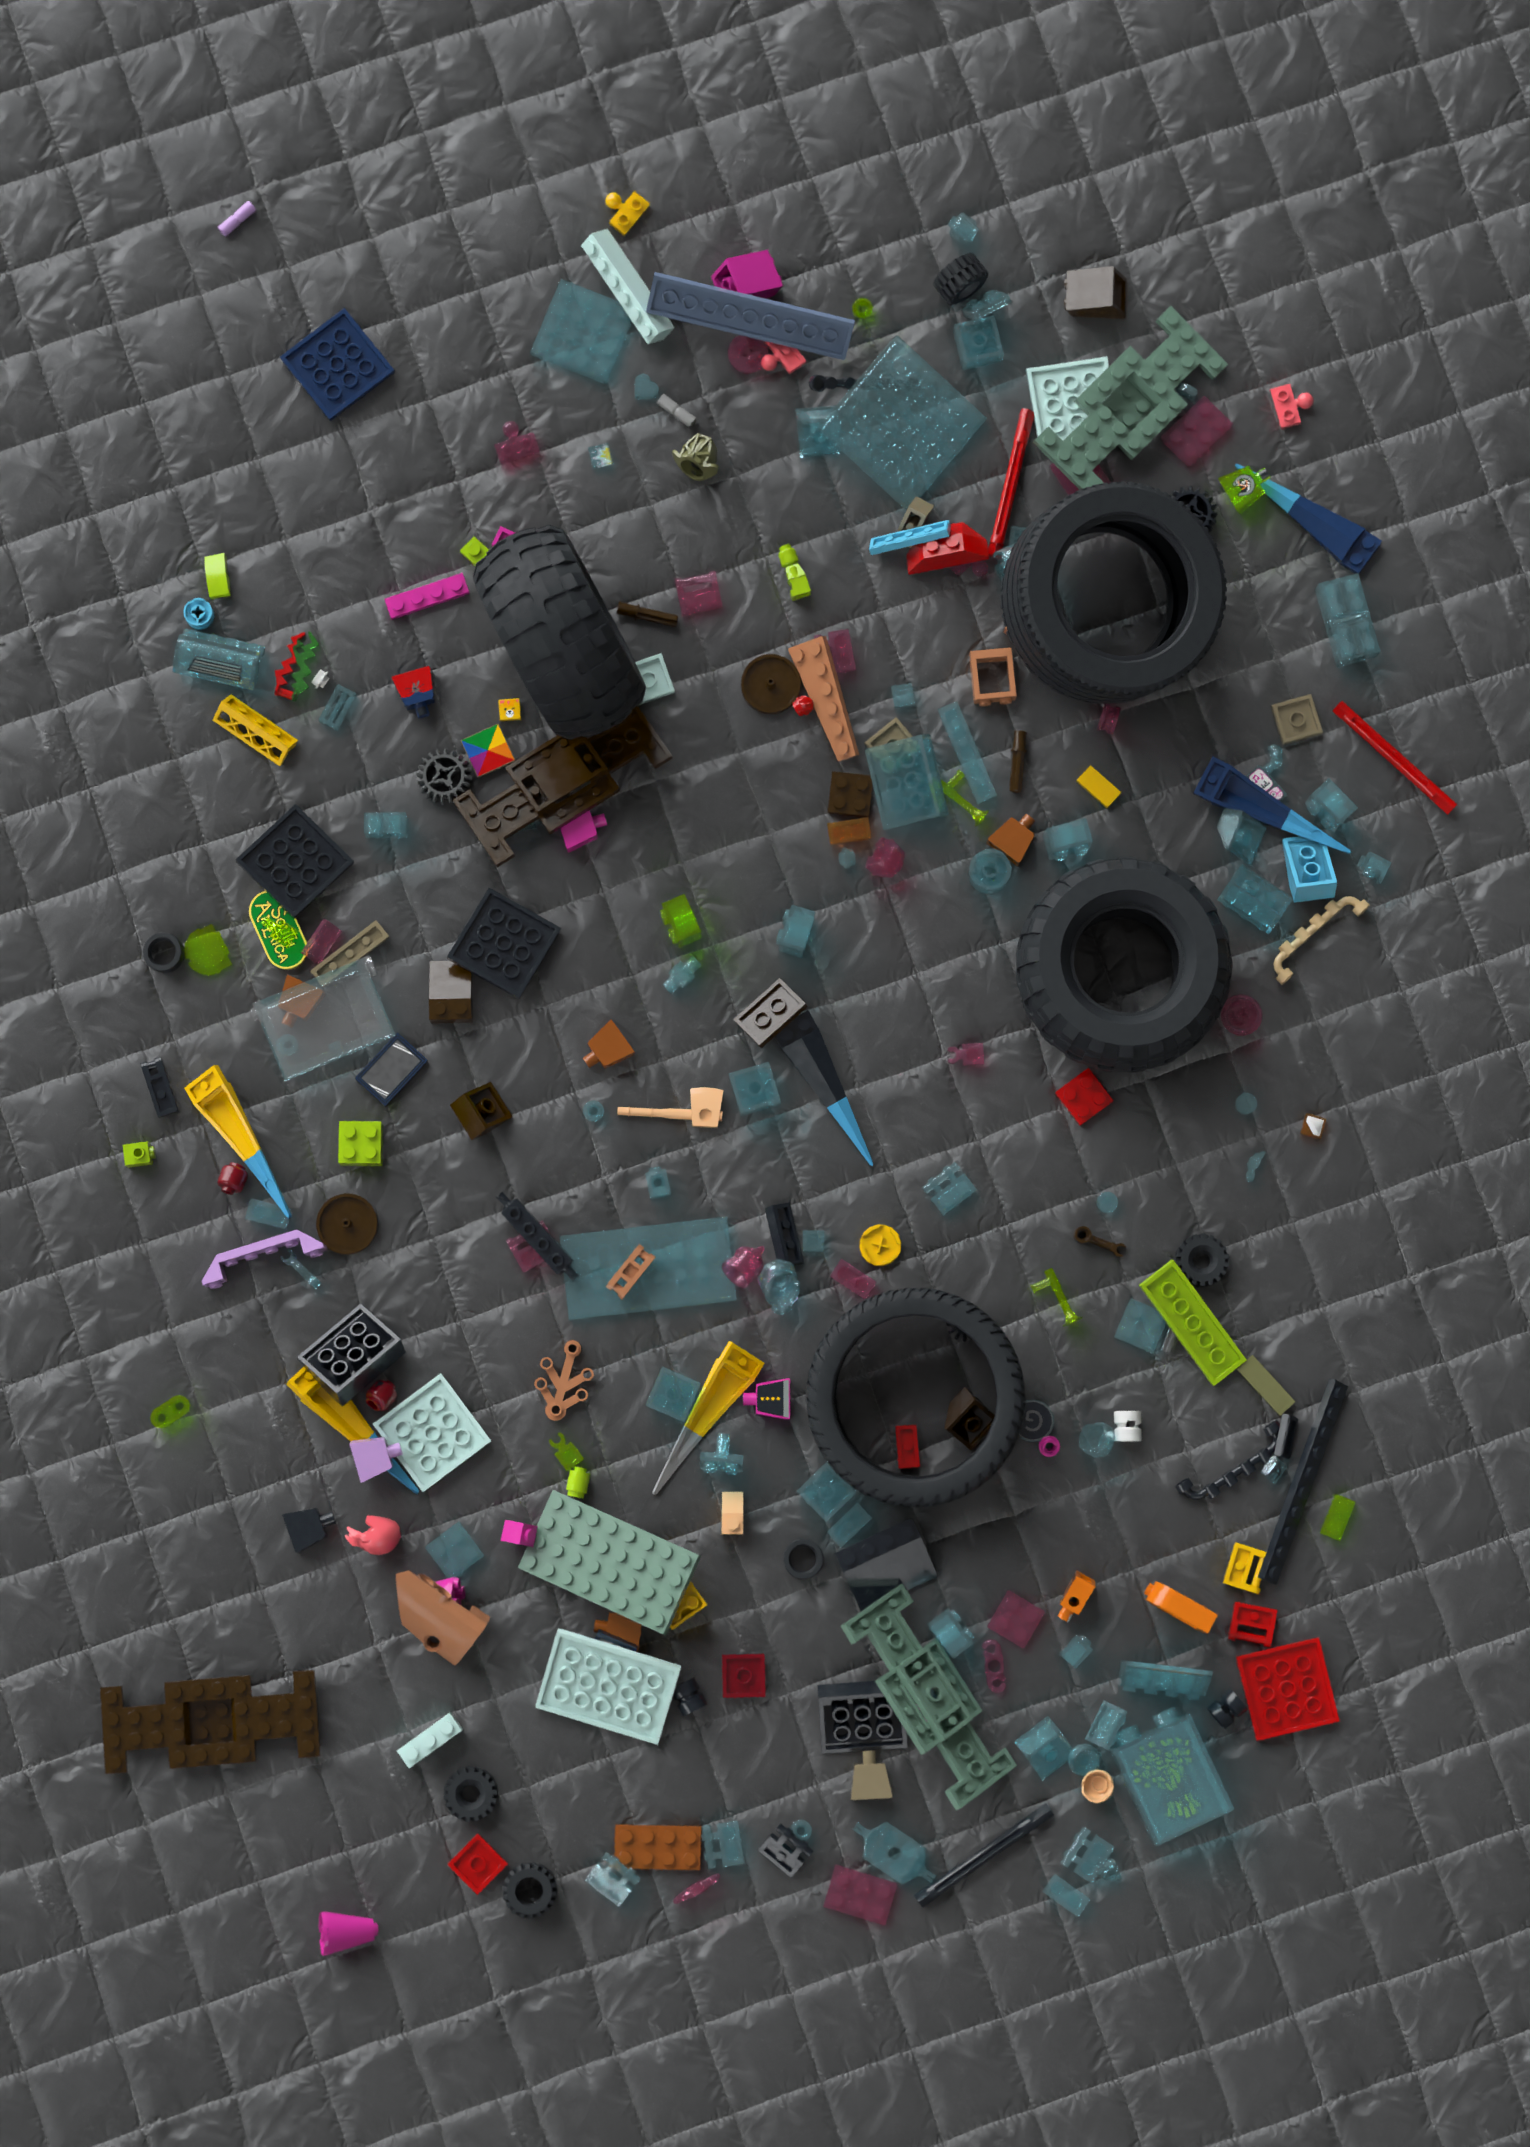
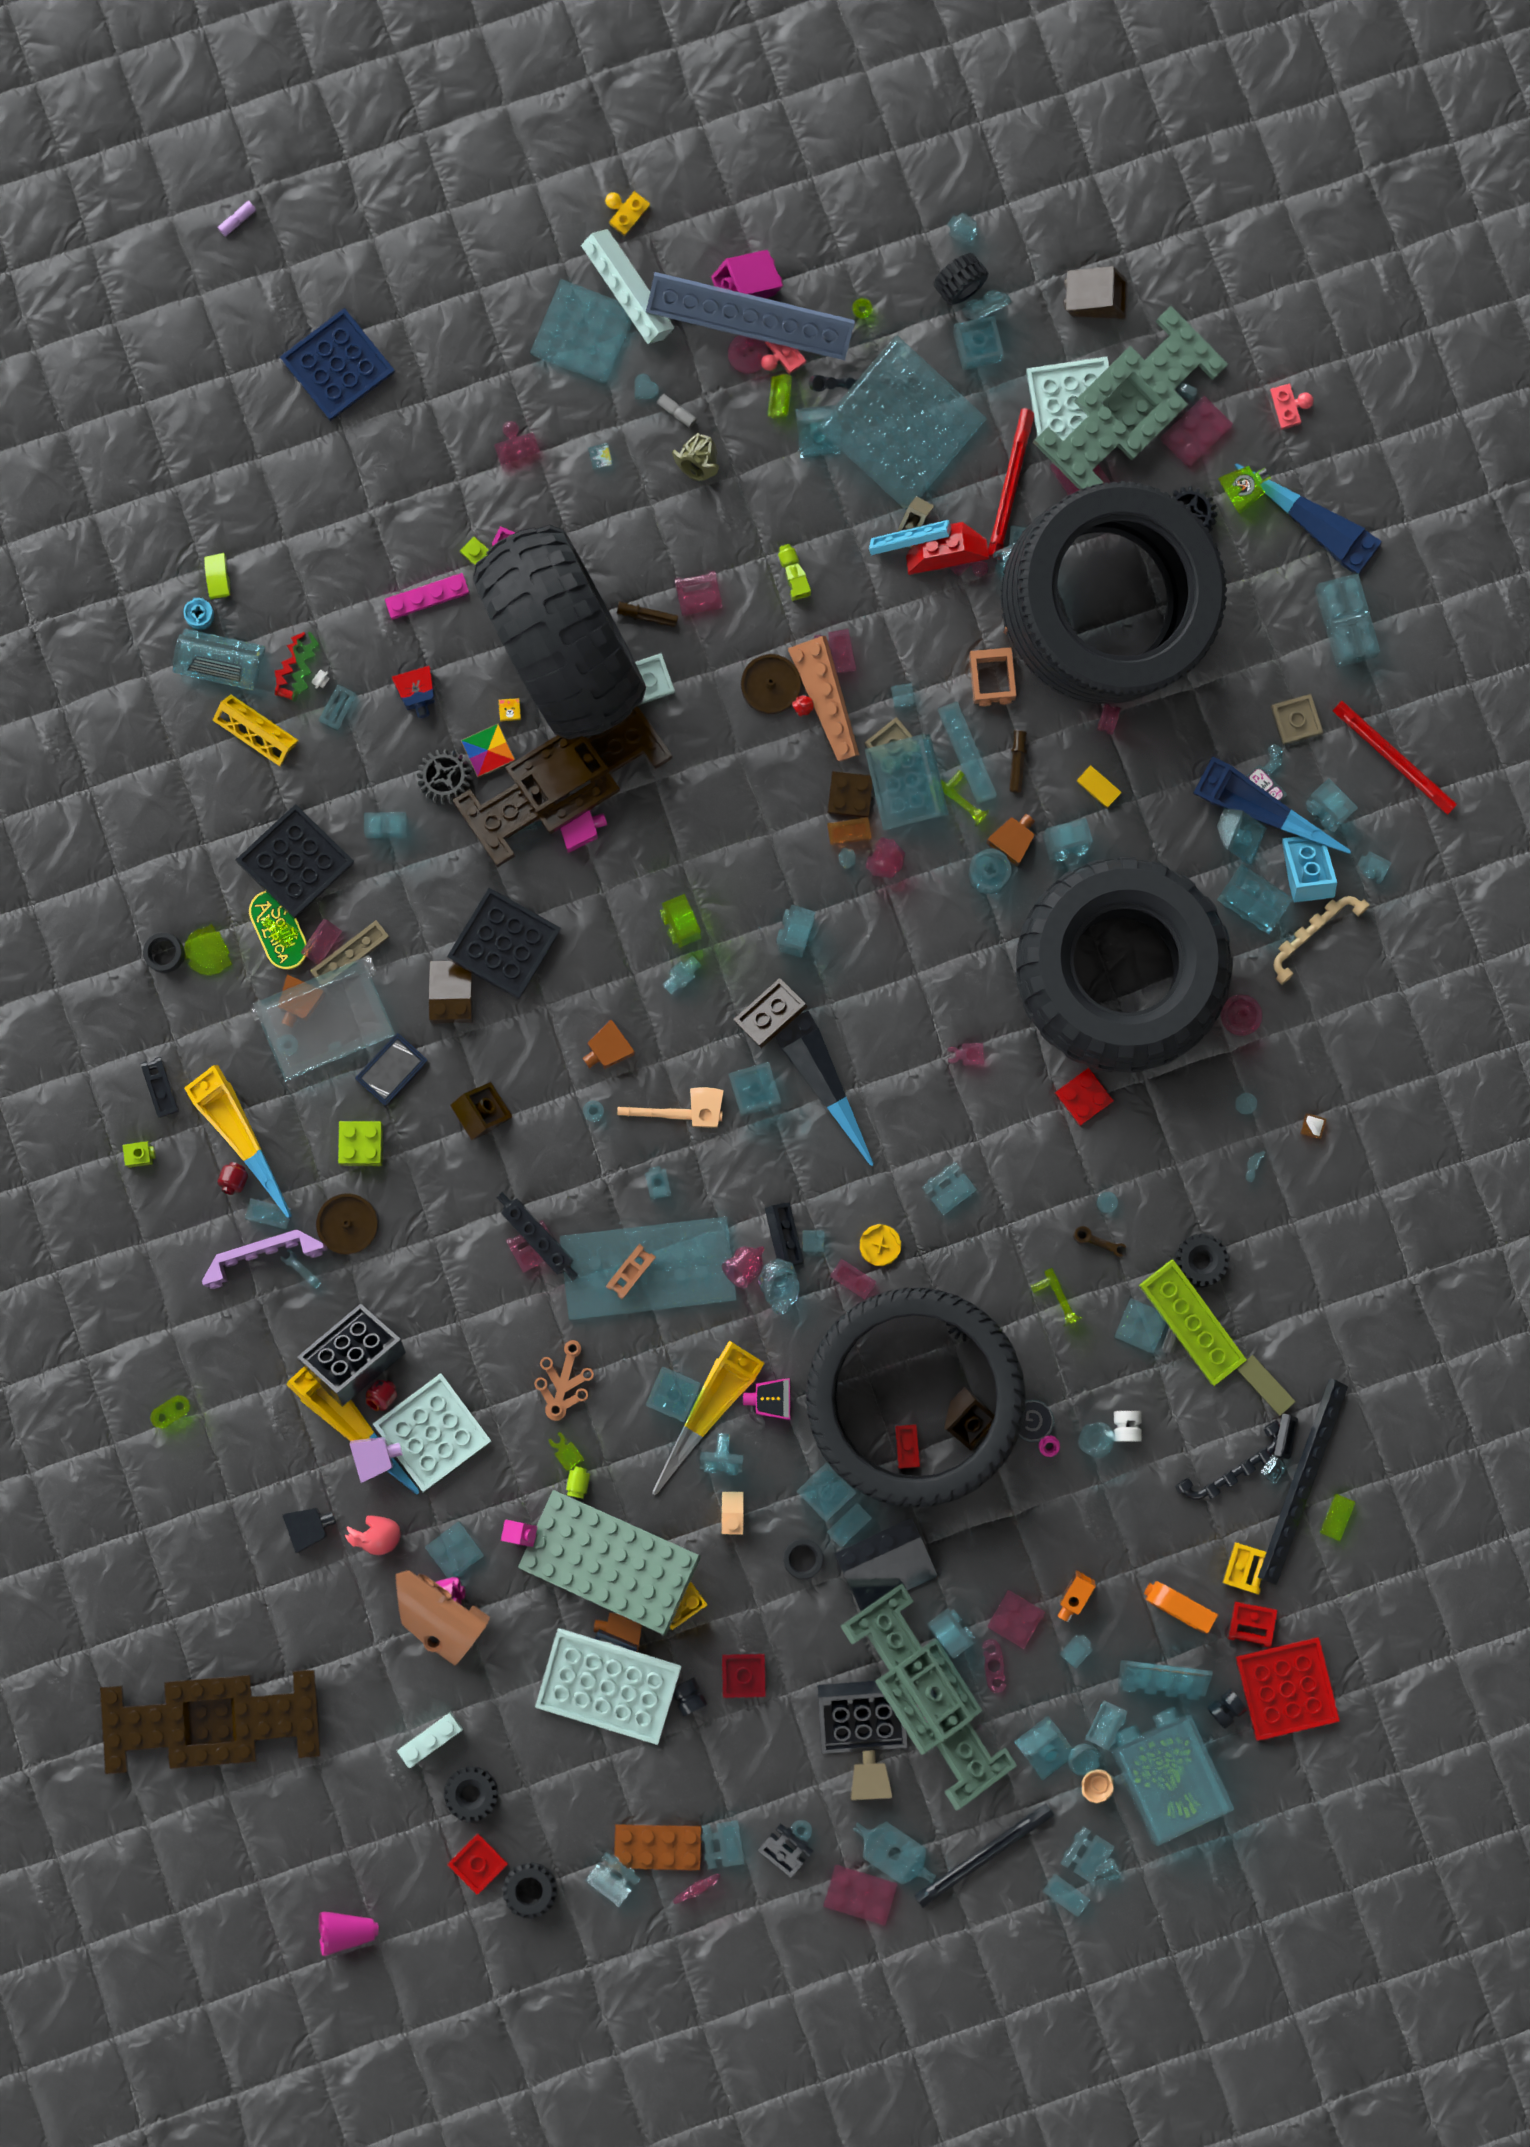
none -> clear neon green plate [768,374,792,418]

